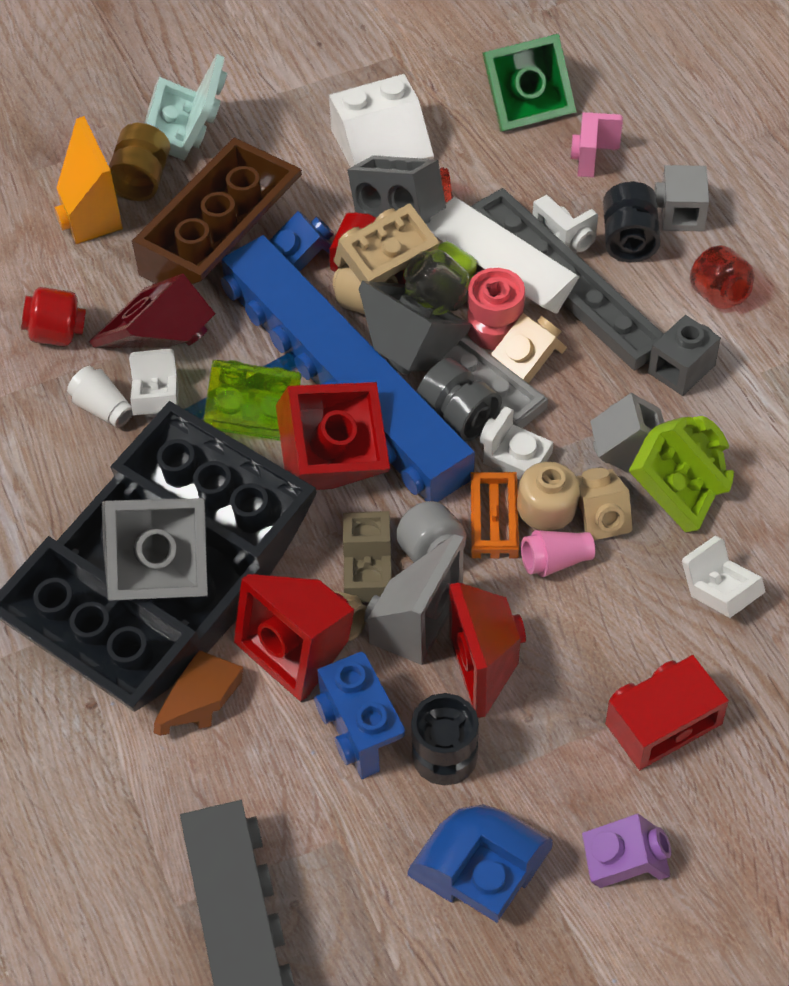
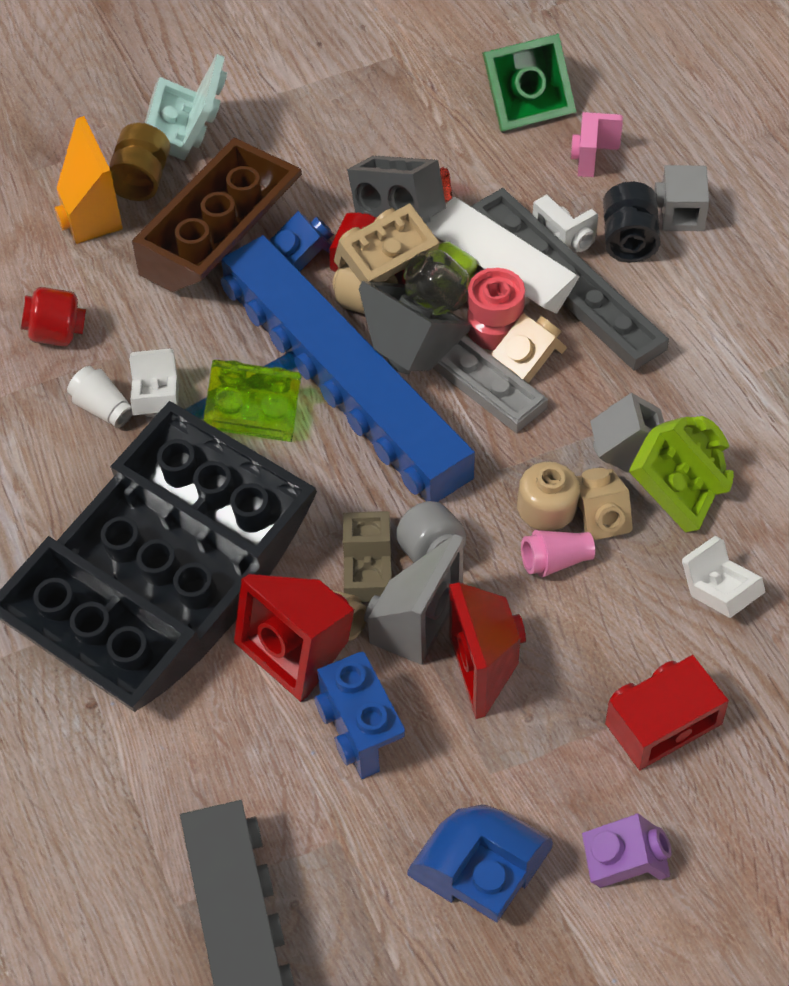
dark red slope [89,273,216,348] -> none
light grey slope [102,498,208,600] -> none
dark orange slope [154,650,243,736] -> none
red slope [276,382,390,490] -> none
white slope [329,74,434,167] -> none
black wheel [411,693,479,786] -> none
dark grey wheel [417,358,502,441] -> none
orange tile [471,472,519,559] -> none
white bracket [480,406,553,480] -> none
dark grey brick [648,314,721,396] -> none
clear red head [690,245,755,309] -> none

